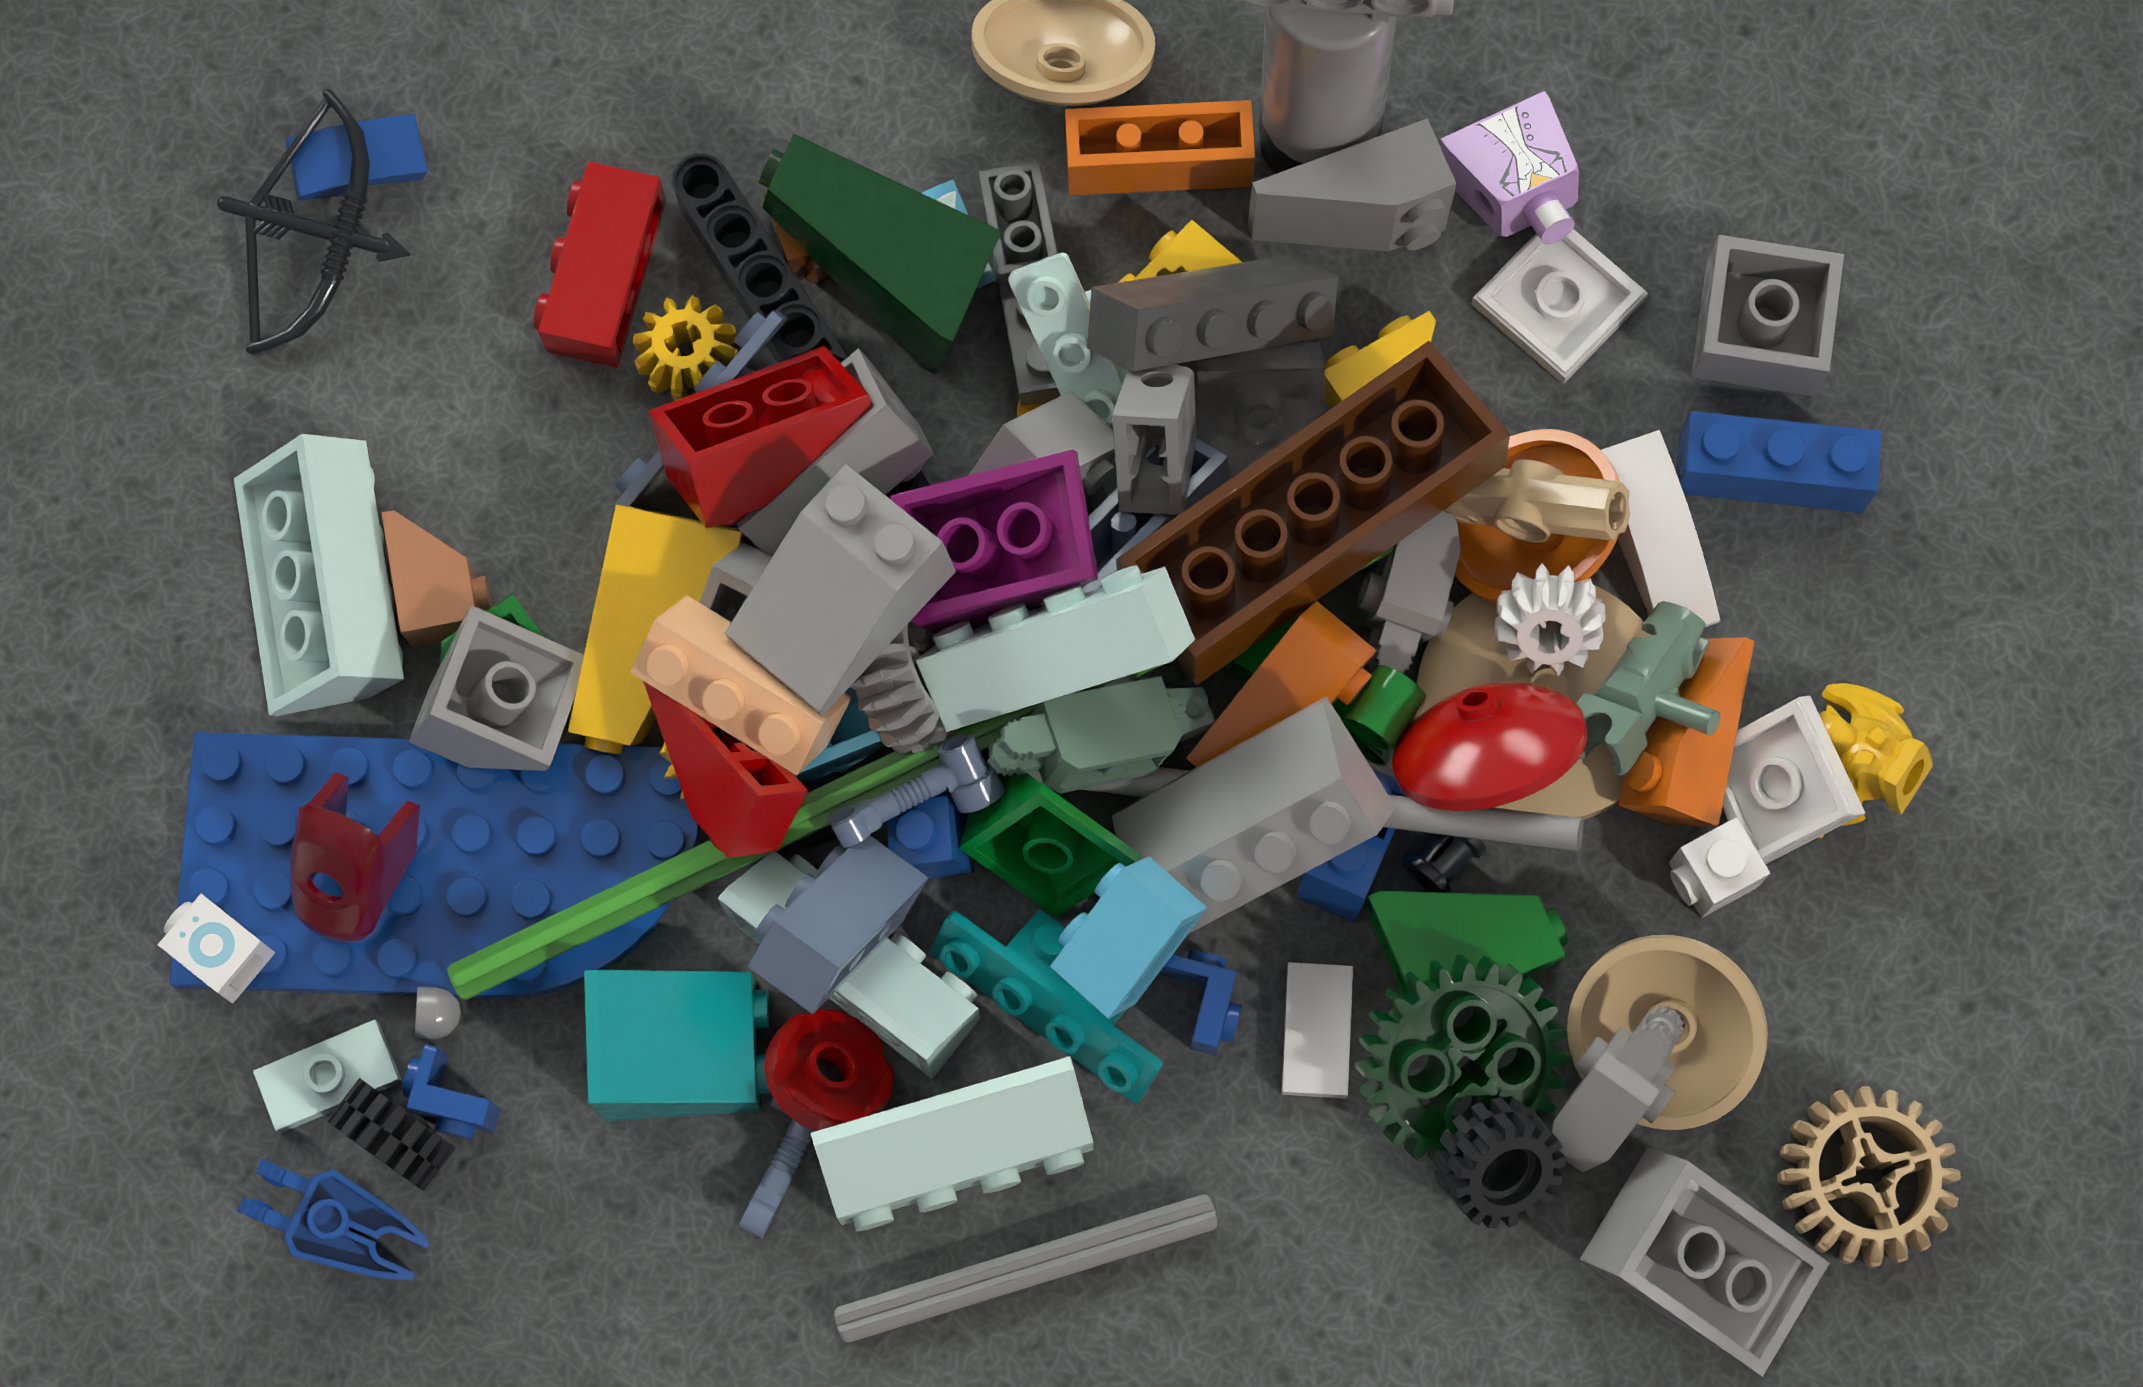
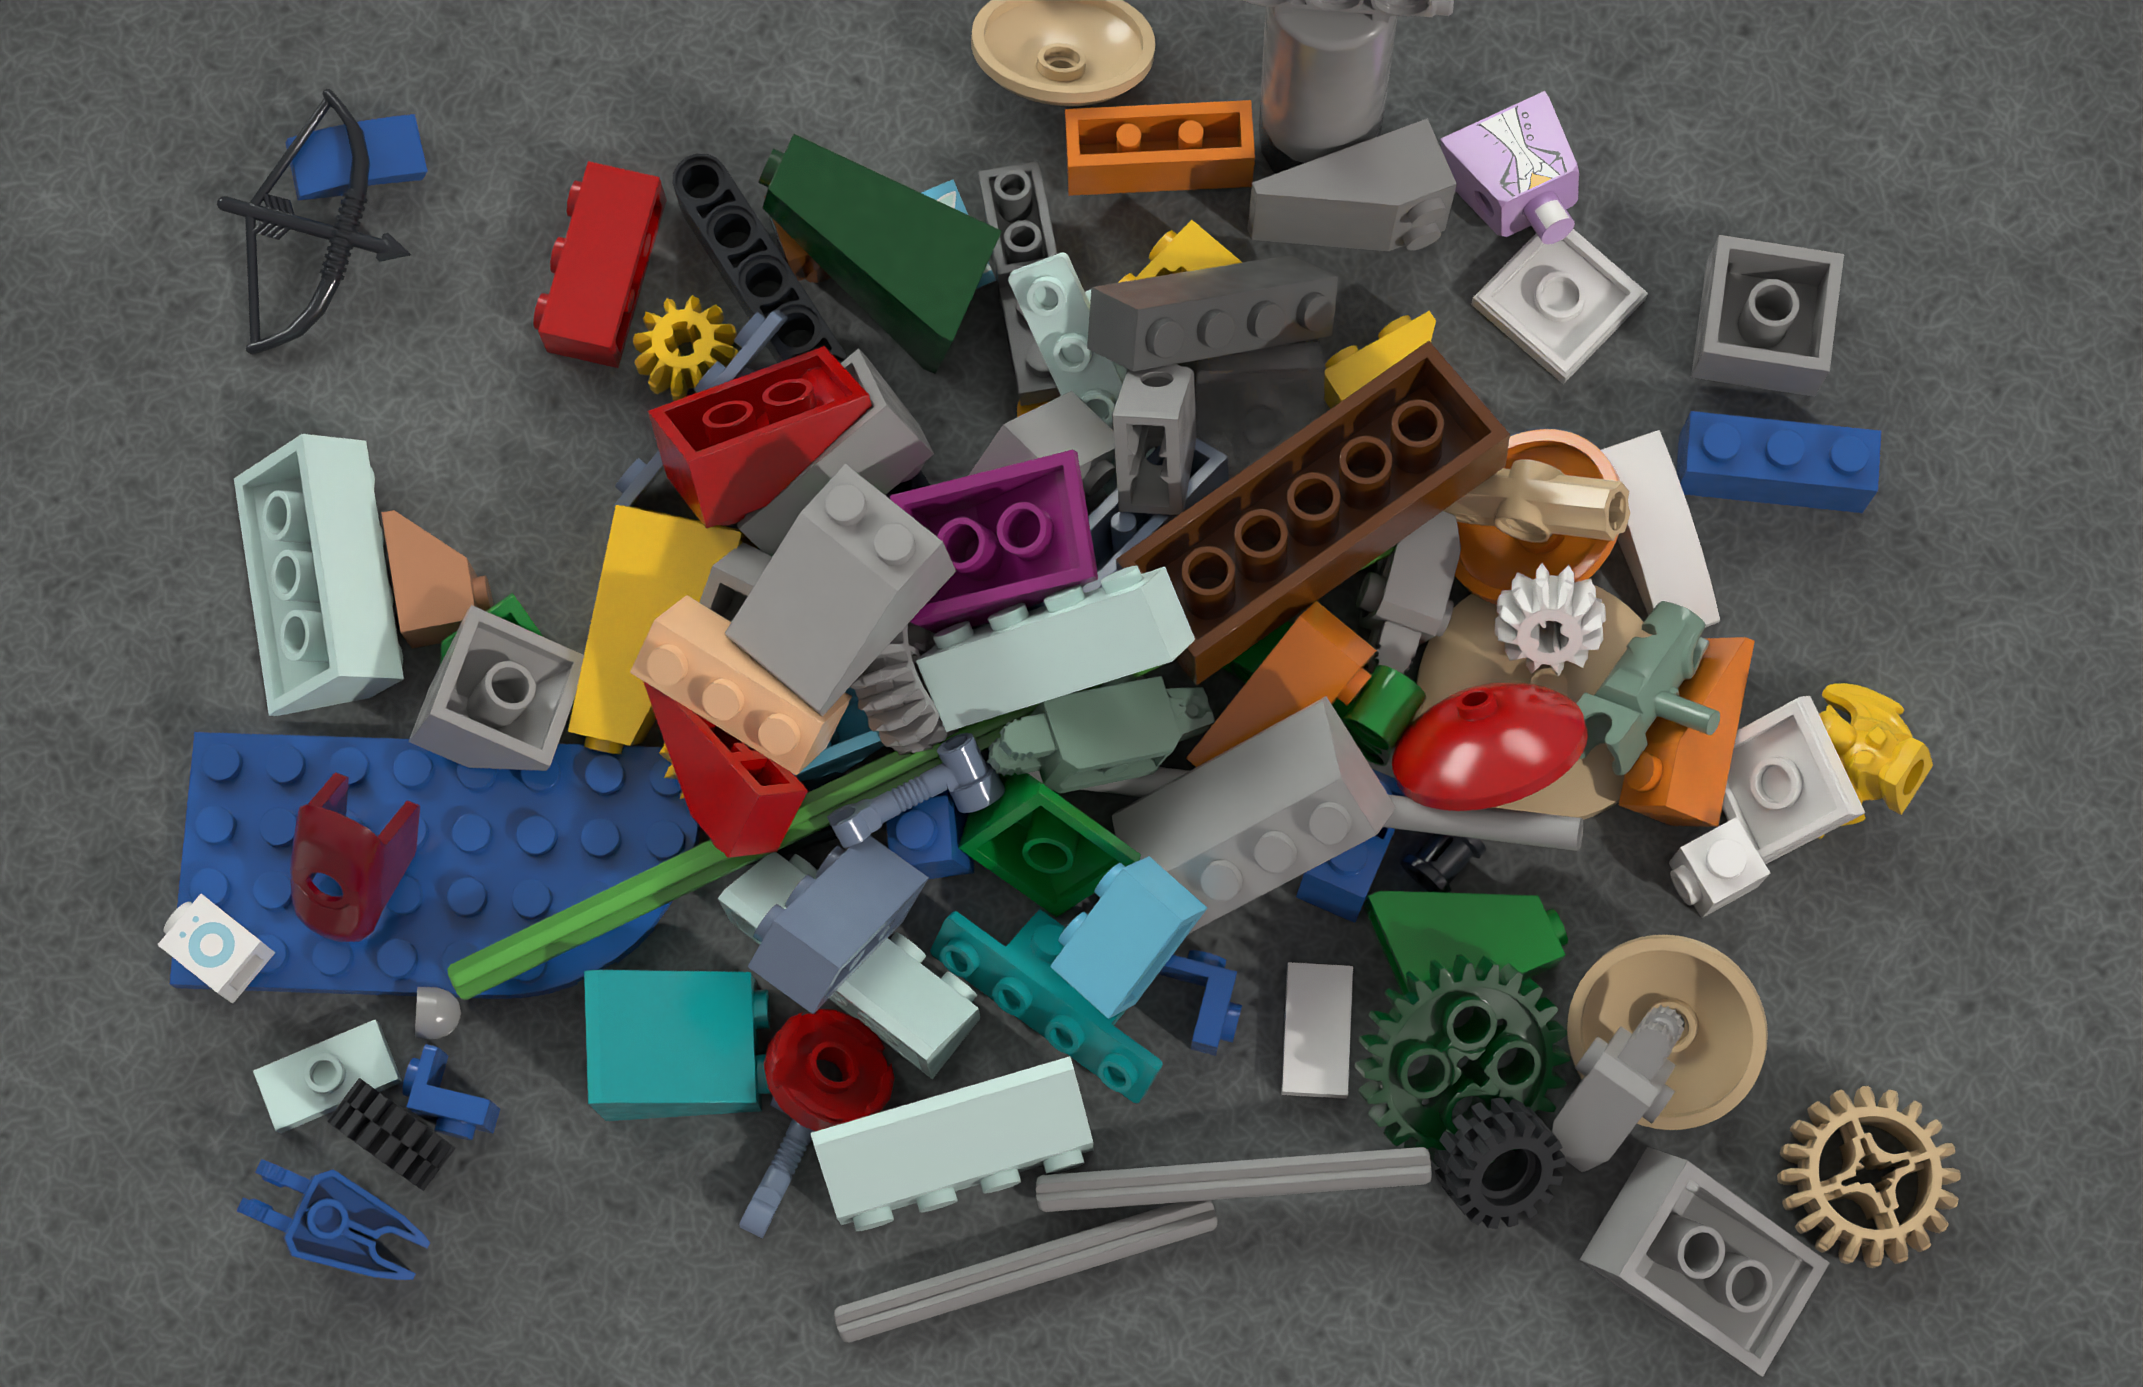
none -> light grey axle [1036,1147,1432,1212]

